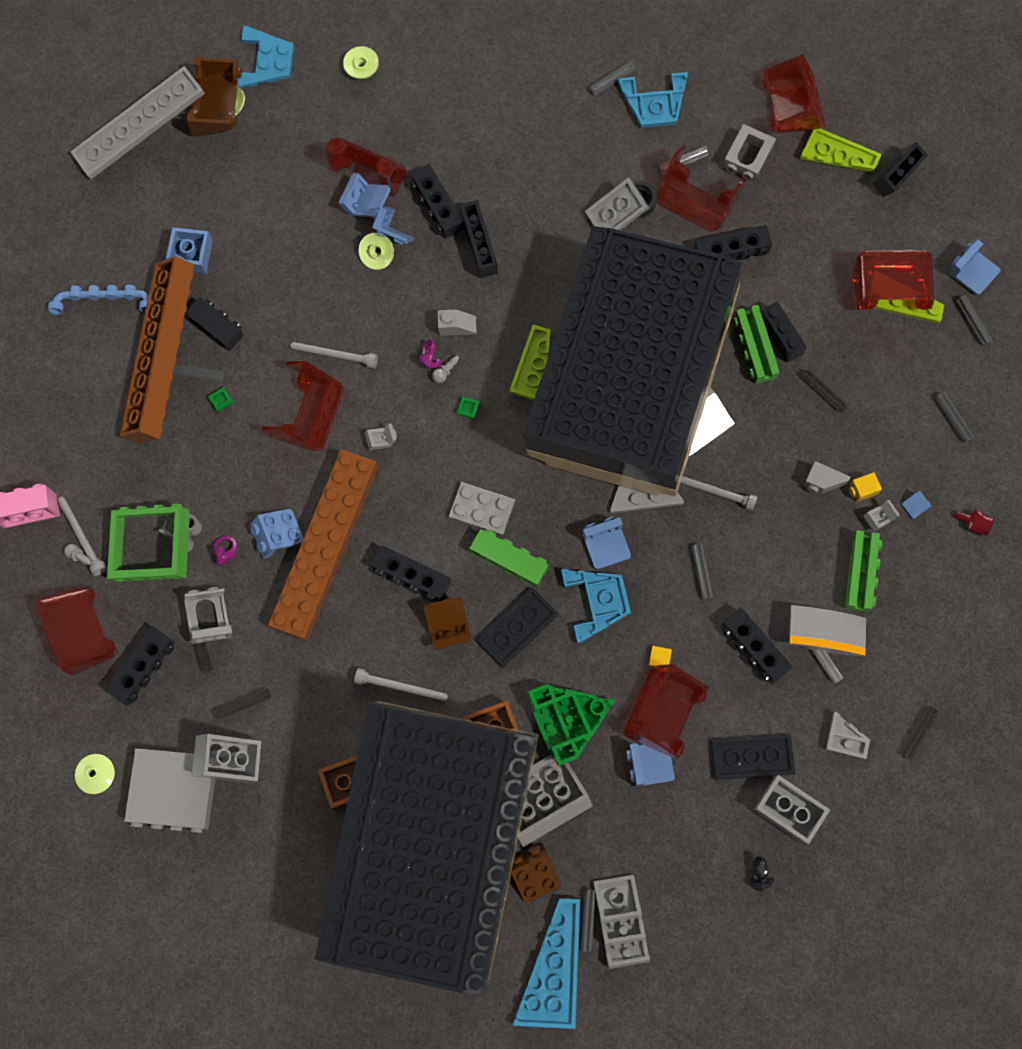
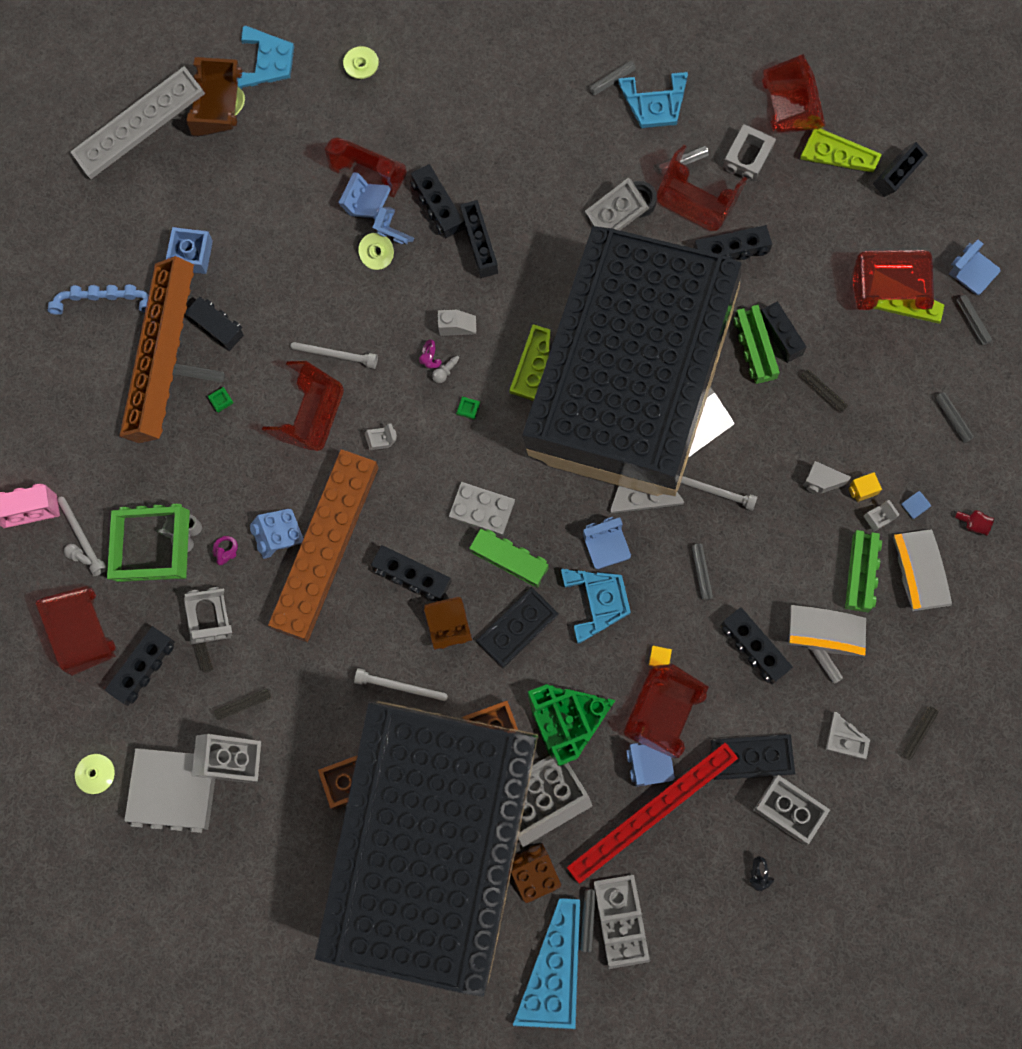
none -> red plate [567,742,738,884]
none -> light grey slope [893,529,952,611]

